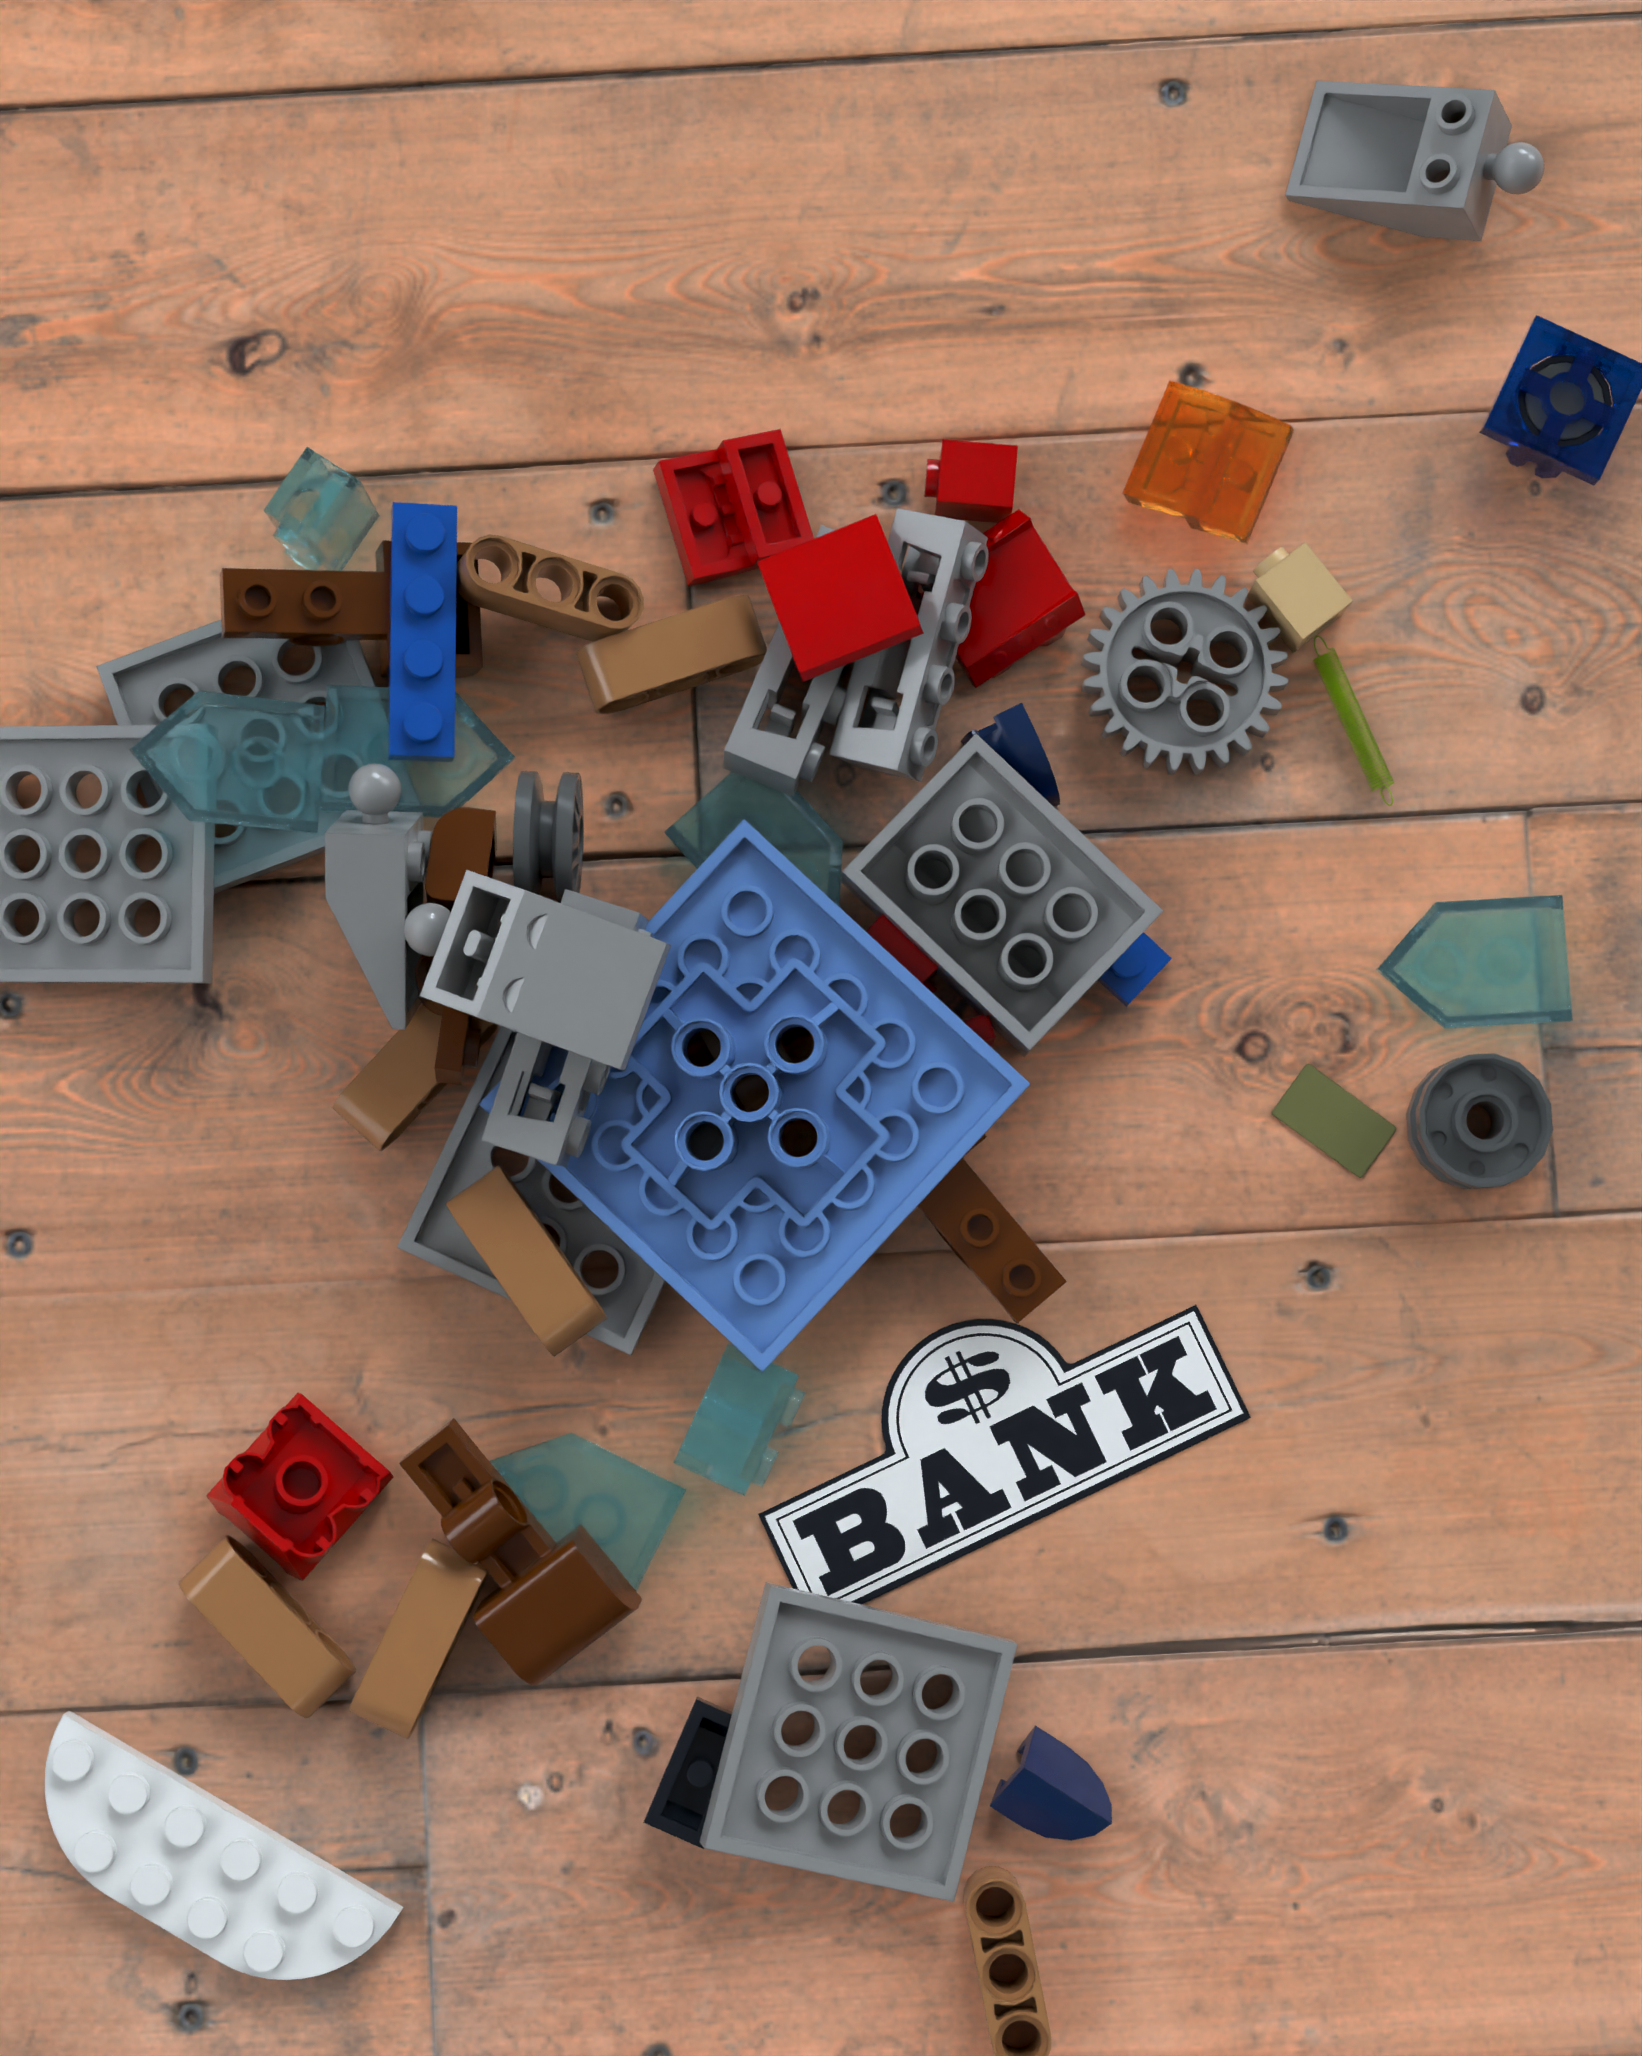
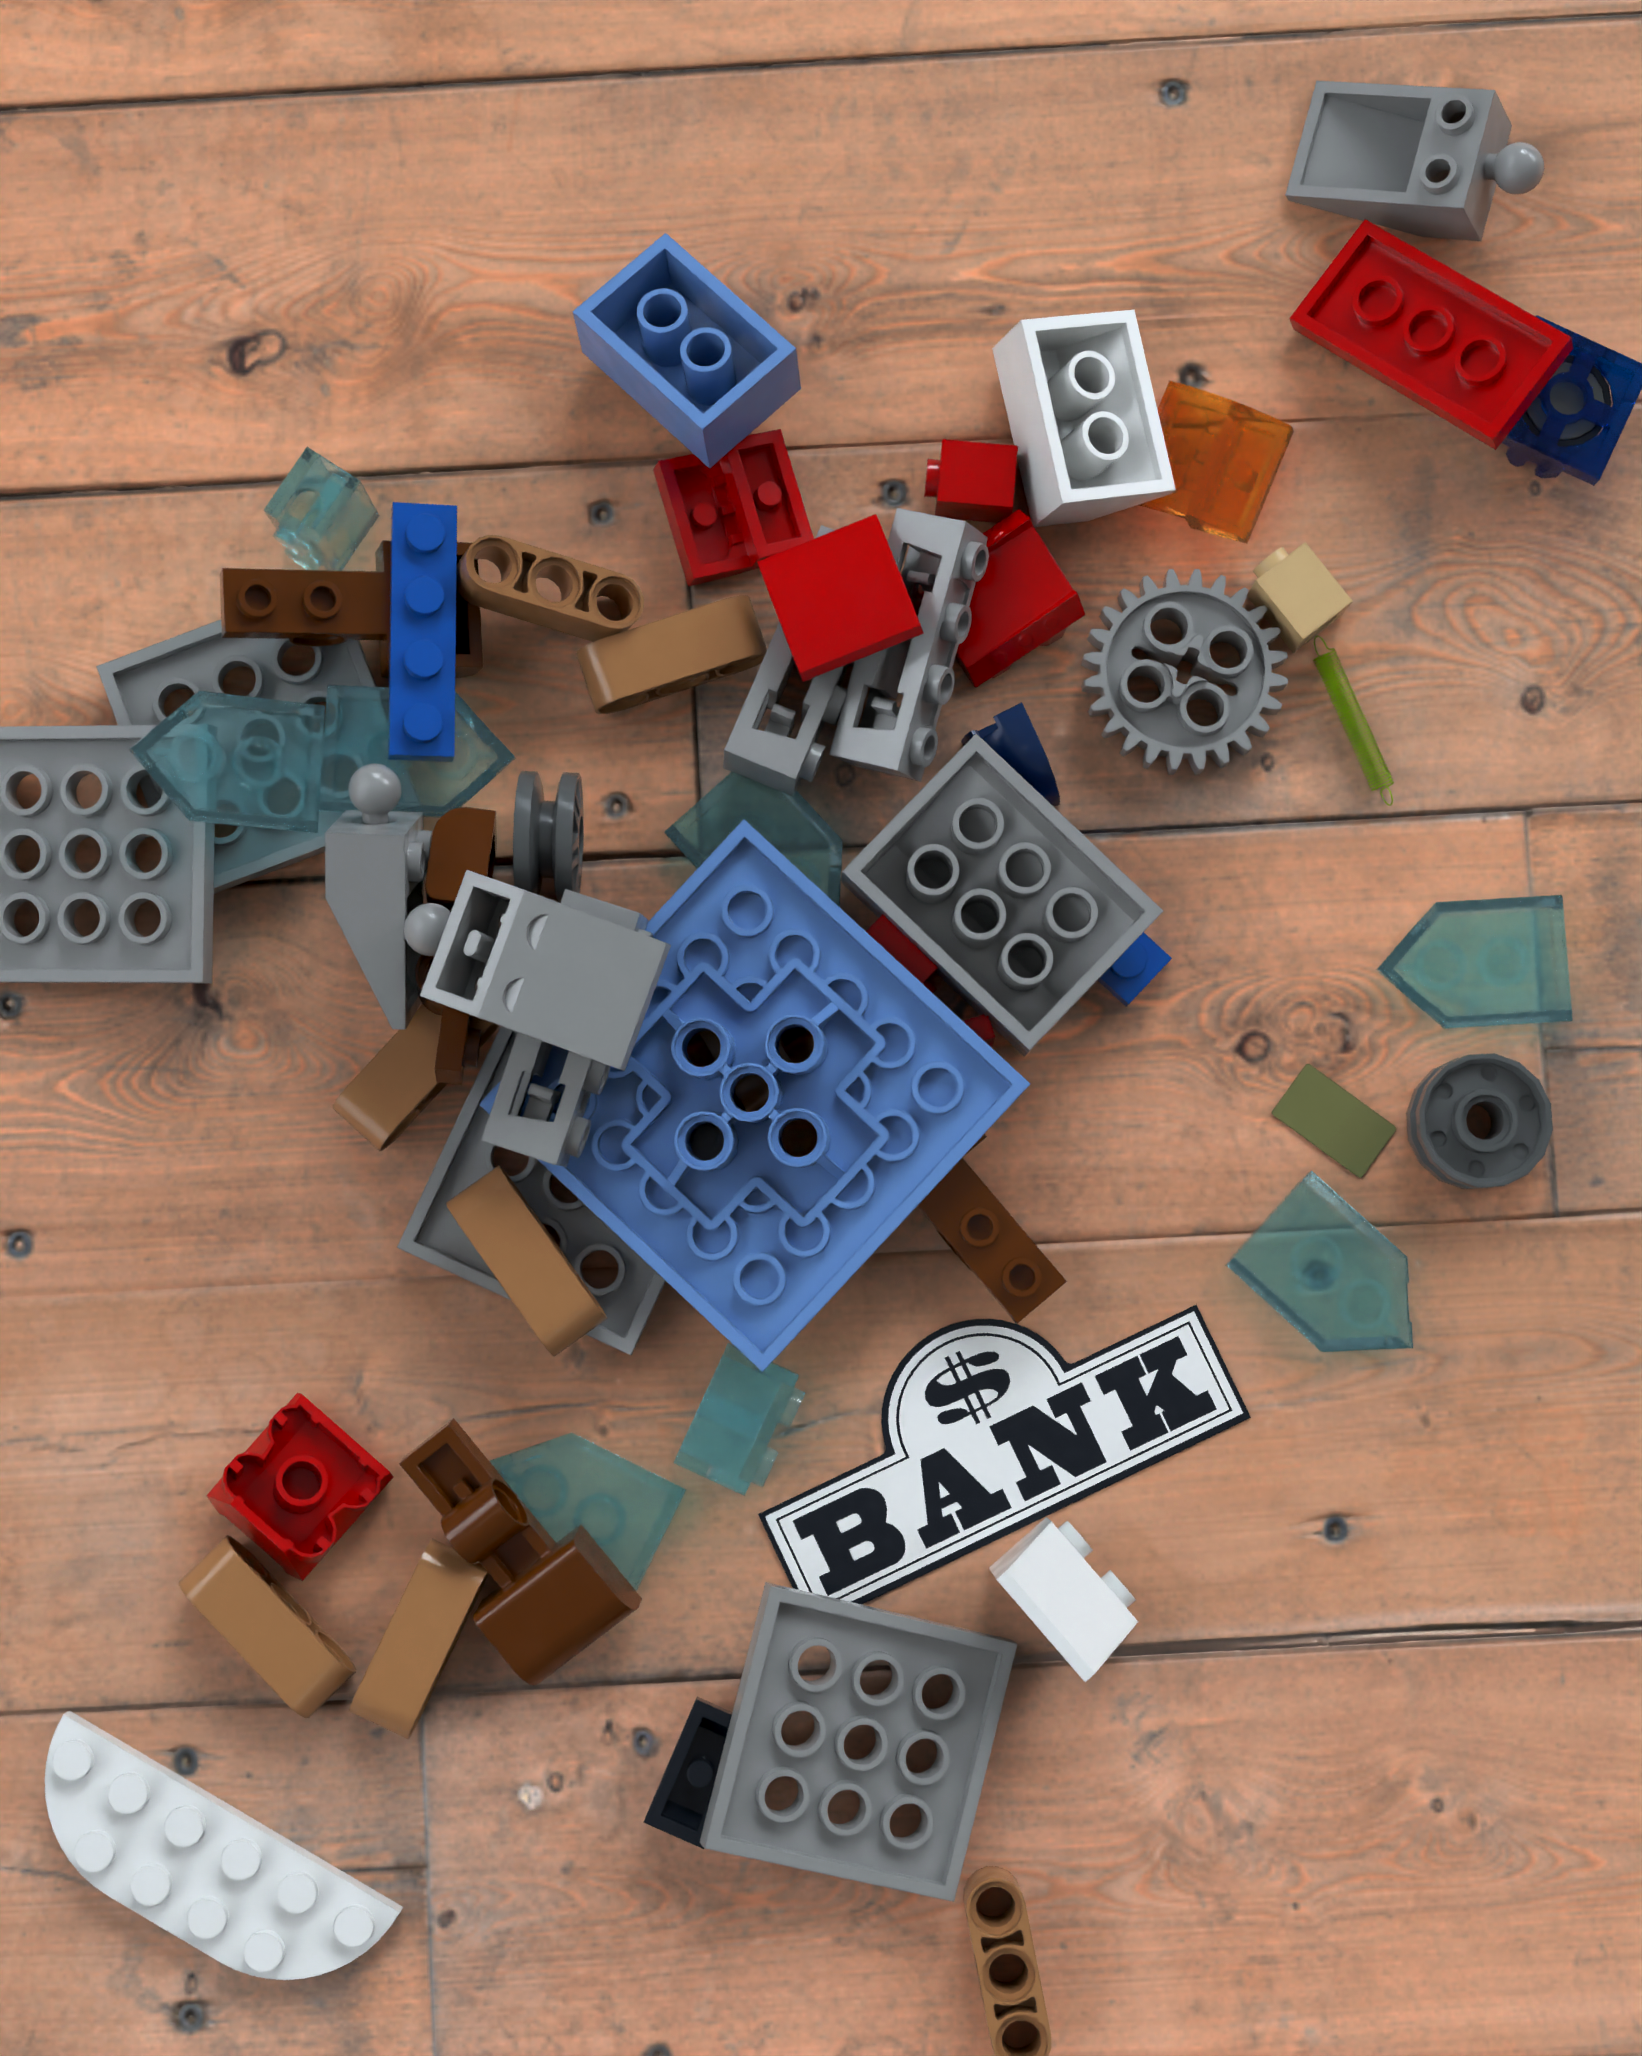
dark blue brick [990,1725,1112,1841] -> none
none -> medium blue brick [573,233,801,468]
none -> white slope [989,1517,1138,1682]
none -> white slope [992,310,1176,527]
none -> clear light blue tile [1225,1171,1413,1352]
none -> red plate [1289,219,1573,450]

